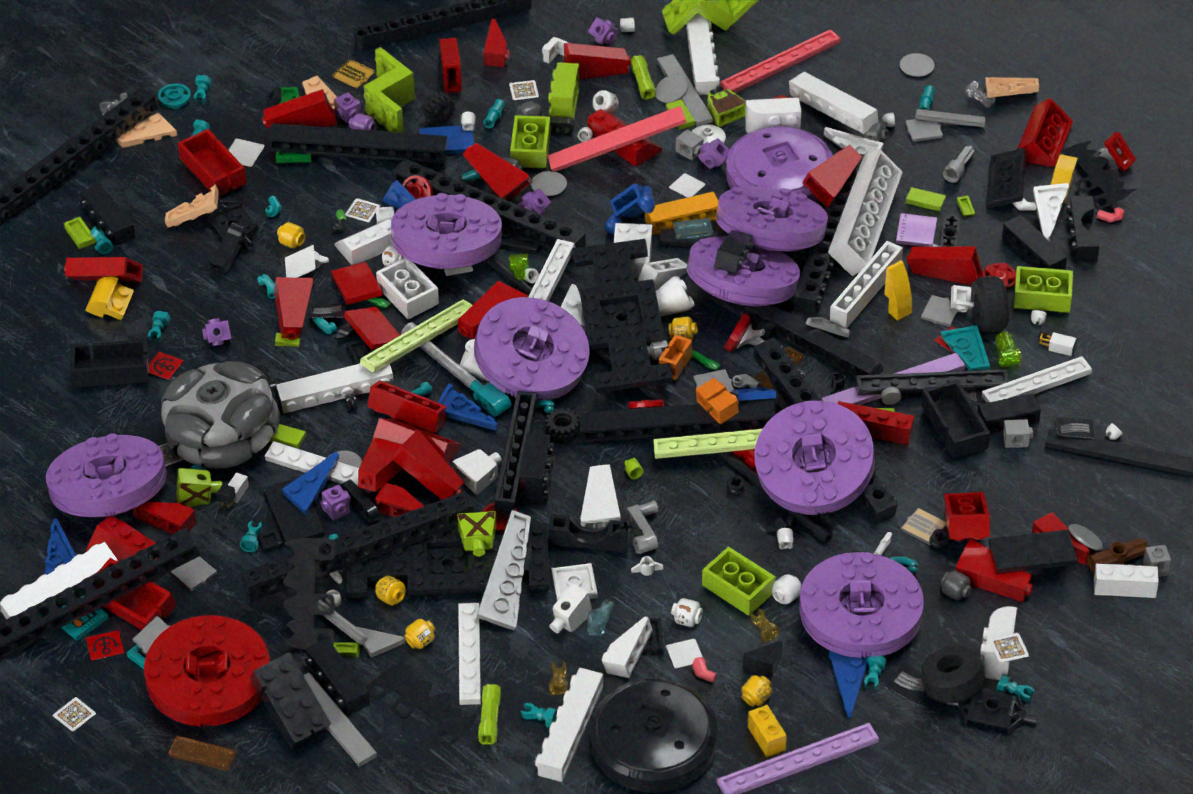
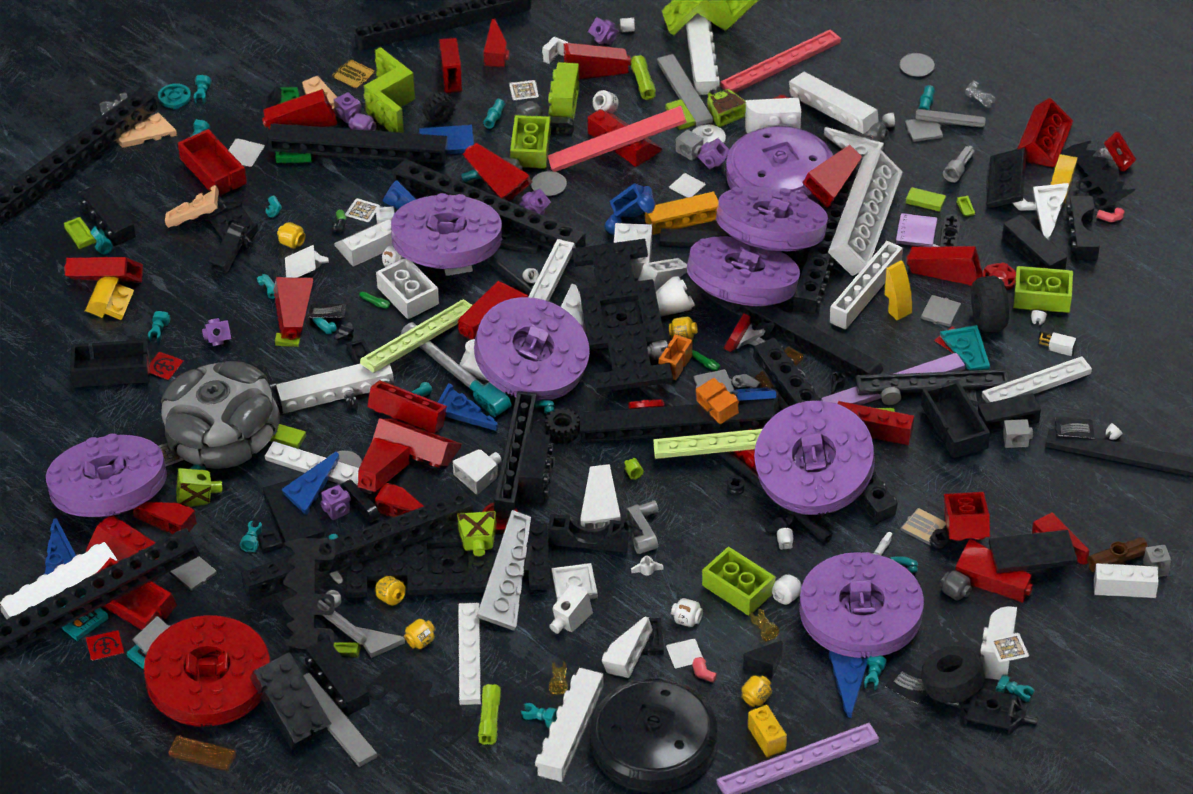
sticker [53,697,96,731] -> none
piece [217,472,250,508] -> none
red tile [331,262,382,305] -> none
red tile [343,307,400,350] -> none
red slope [392,430,464,500] -> none
red wheel [402,175,433,199] -> none
white hose [461,112,475,131] -> none
clear neon green pin [509,254,528,279] -> none
white hinge [578,127,593,142] -> none
clear light blue pin [587,600,615,636] -> none
light grey piece [655,75,688,103] -> none
clear light blue tile [673,218,713,239] -> none
black brick [714,230,754,273] -> none
light grey tile [806,317,851,338] -> none
white bracket [951,285,974,312] -> none
light nougat wing [985,77,1039,98] -> none
clear neon green piece [995,331,1021,367] -> none
light grey piece [1068,524,1103,551] -> none

